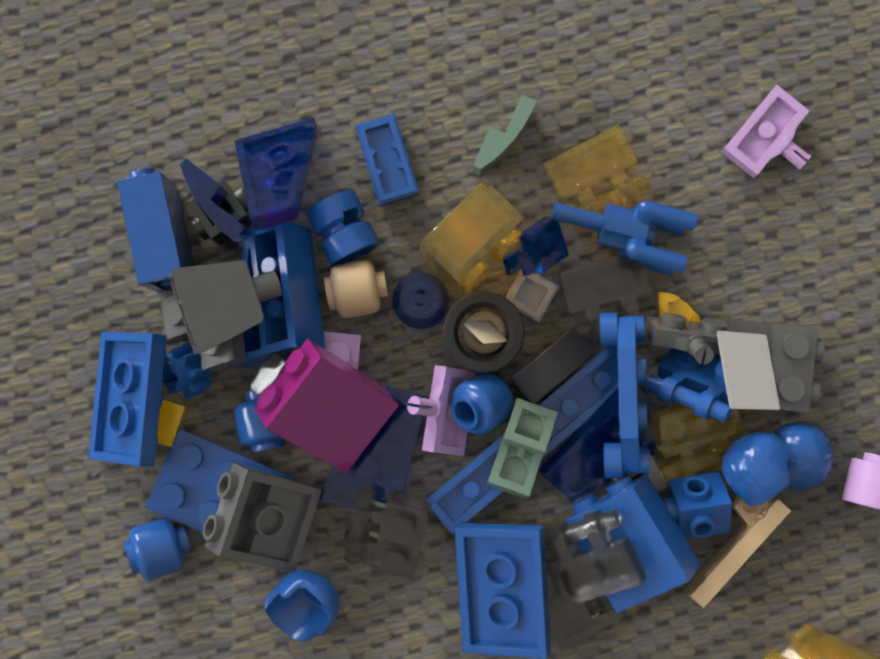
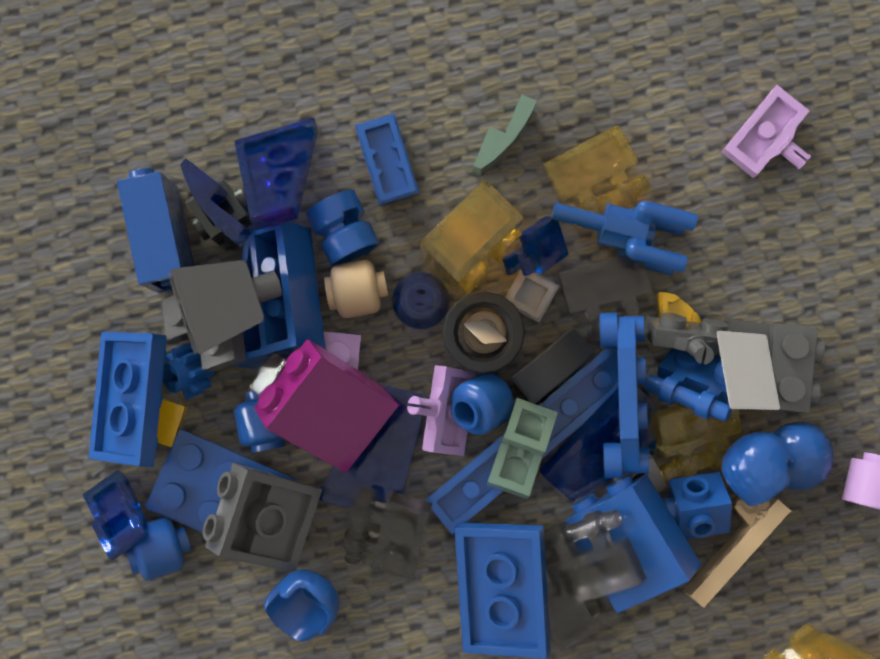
none -> clear blue slope [82,470,149,561]

